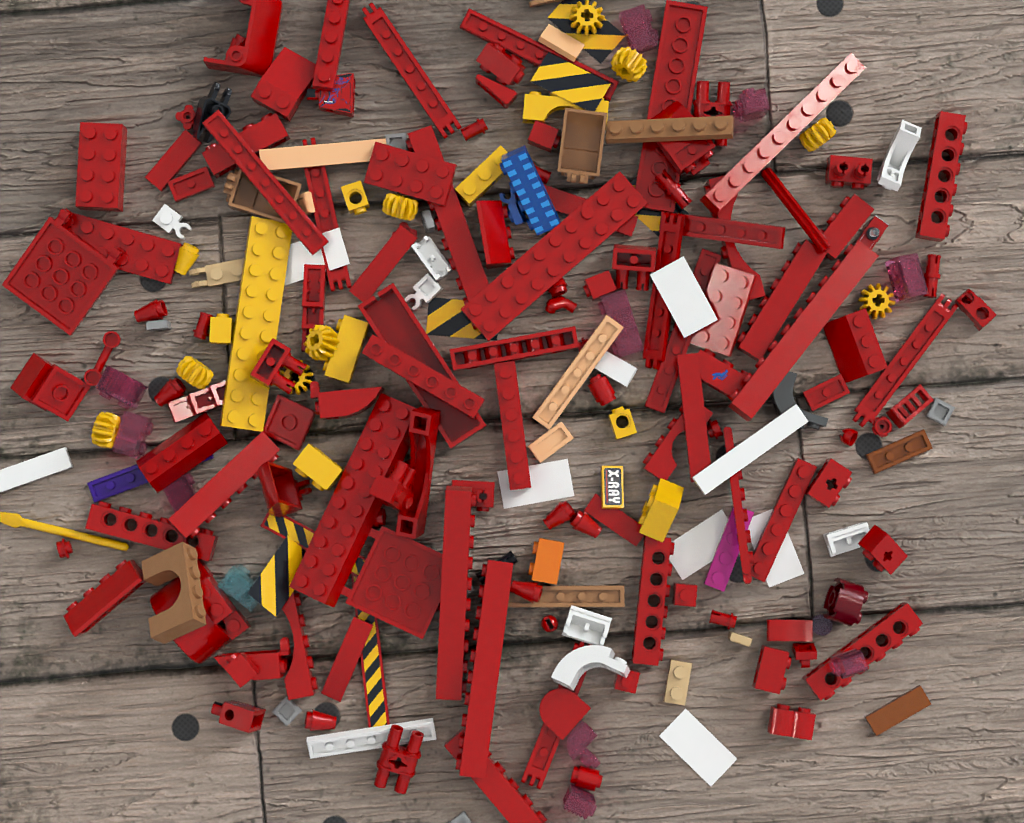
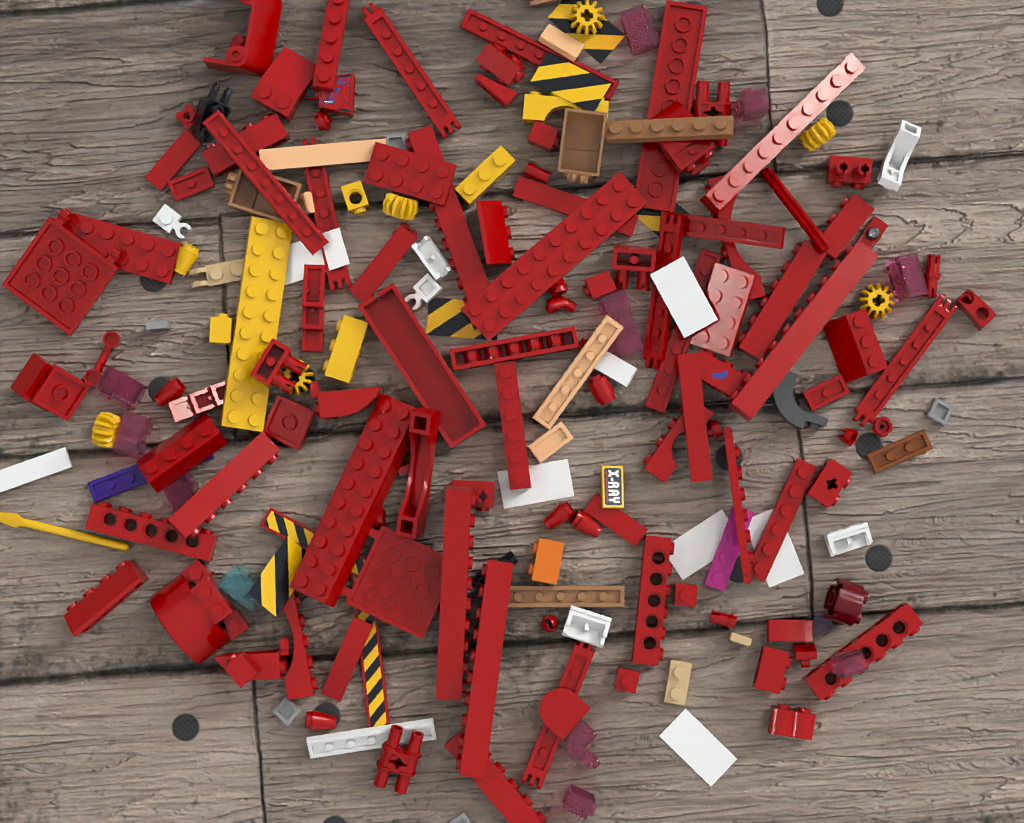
red plate [56,538,73,559] -> none
red brick [75,122,127,212] -> none
red cone [134,299,168,323] -> none
medium nougat arch [141,542,206,644] -> none
yellow gear [176,356,214,389] -> none
red pin [193,312,213,340] -> none
red torso [211,700,266,733] -> none
red piece [257,461,312,517] -> none
yellow brick [293,443,345,491] -> none
yellow gear [303,325,340,361] -> none
red brick [362,334,485,419] -> none
red brick [368,460,417,514] -> none
light grey tile [421,209,435,234] -> none
red pin [460,118,488,141] -> none
blue brick [499,145,560,236] -> none
blue plate [499,189,527,225] -> none
red cone [510,580,543,603] -> none
white arch [551,645,630,691] -> none
red brick [570,765,603,791] -> none
yellow brick [608,406,637,440] -> none
yellow gear [610,47,648,82] -> none
yellow brick [638,478,684,542] -> none
red pin [655,169,692,210] -> none
white tile [692,404,809,495] -> none
red brick [858,525,908,575] -> none
dark orange tile [865,685,931,736] -> none
red slope [886,384,934,428] -> none
red brick [915,111,968,242] -> none
none -> red plate [314,110,332,131]

